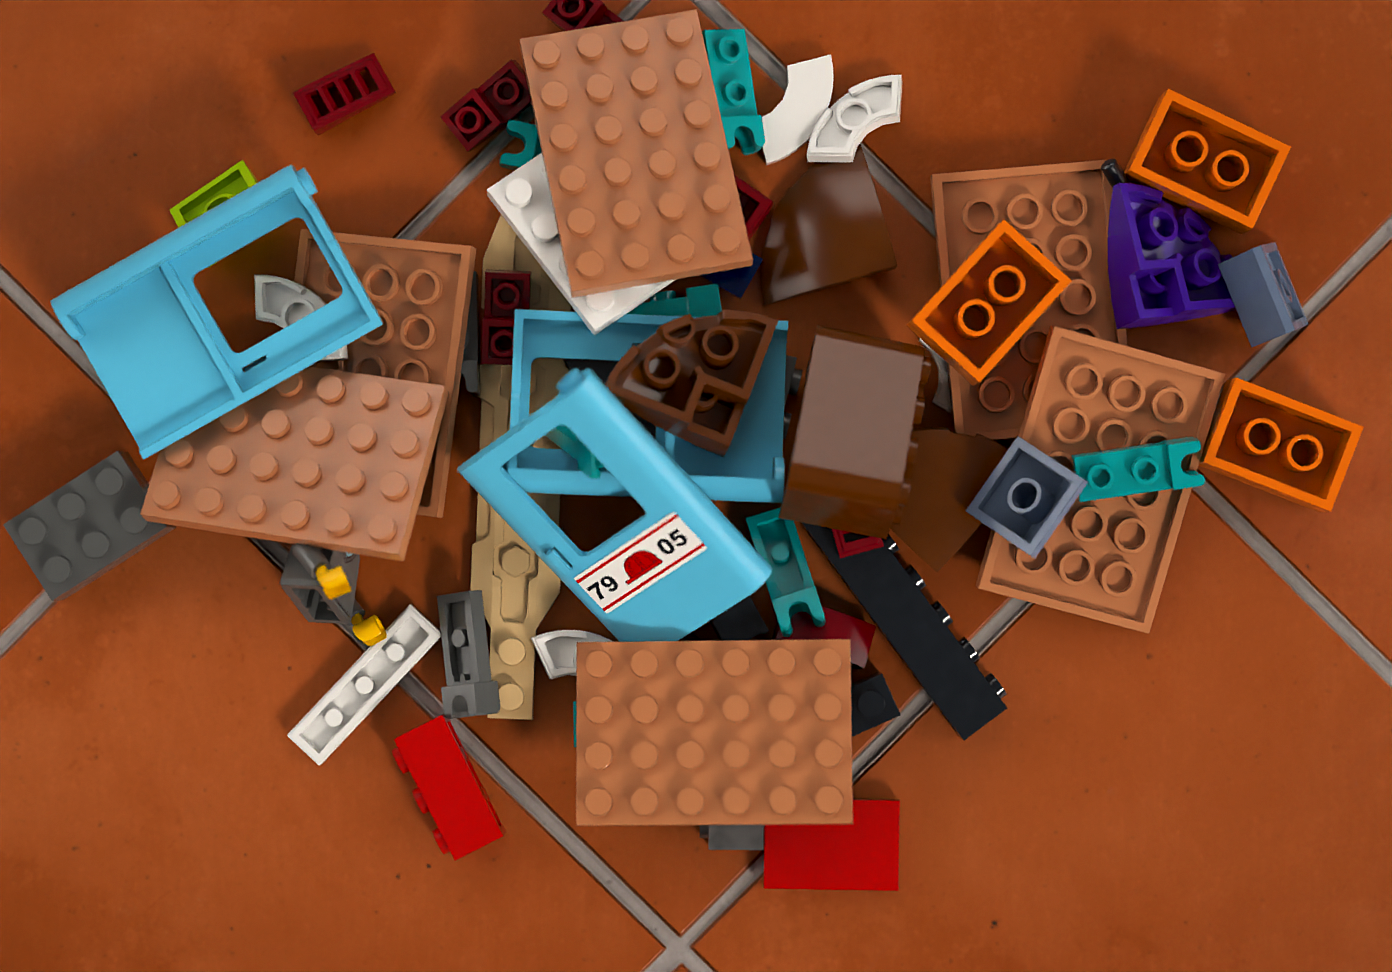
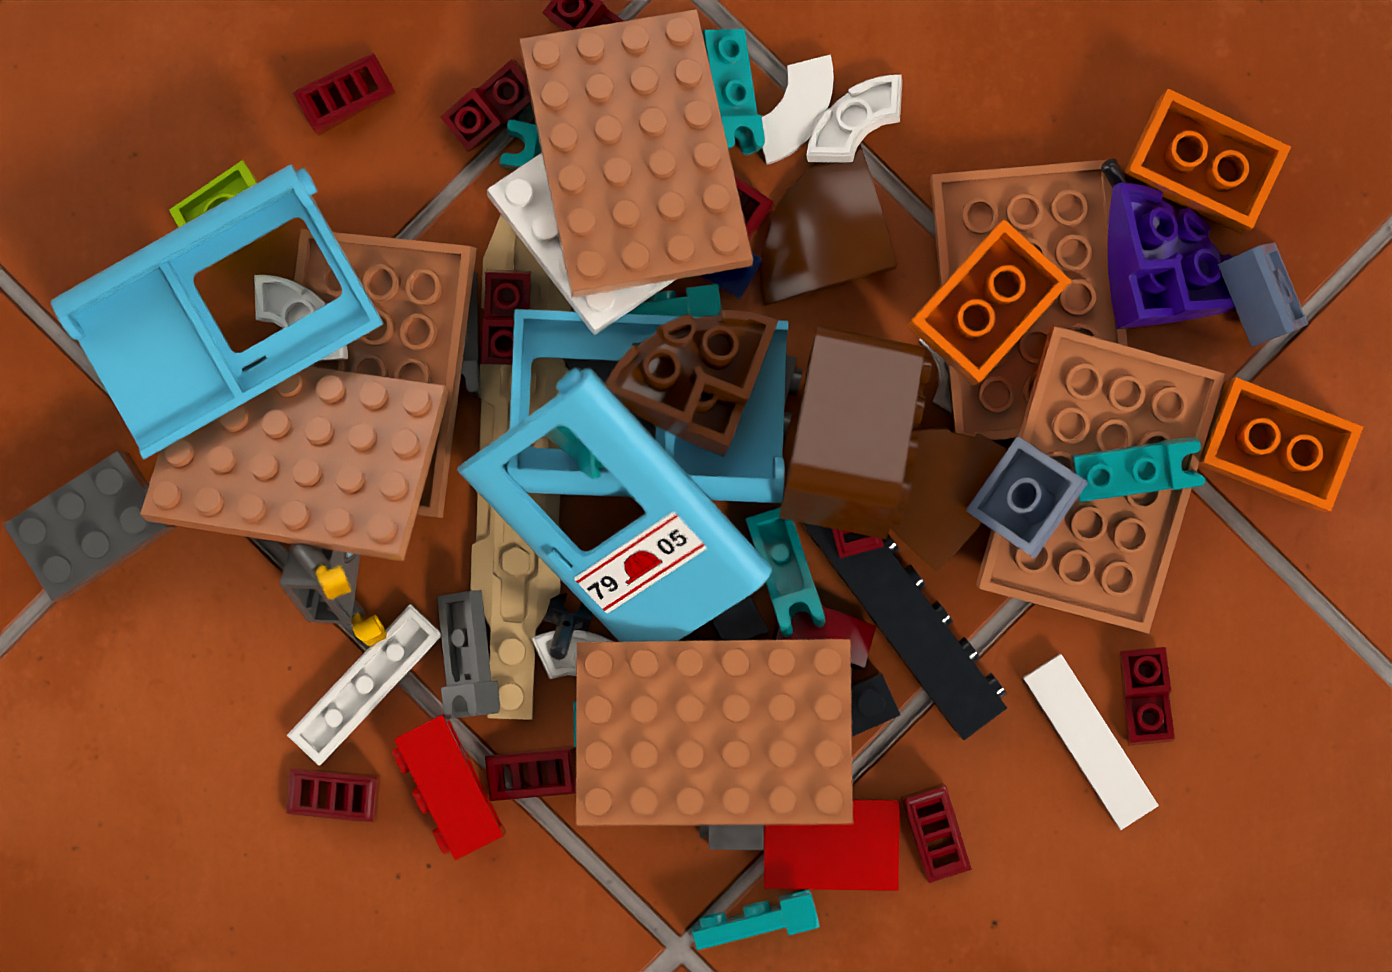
none -> dark red slope [286,768,380,822]
none -> dark red slope [485,746,576,801]
none -> black bar [544,593,593,660]
none -> teal plate [692,889,820,950]
none -> dark red slope [901,783,972,883]
none -> white tile [1022,654,1159,830]
none -> dark red slope [1120,647,1175,746]

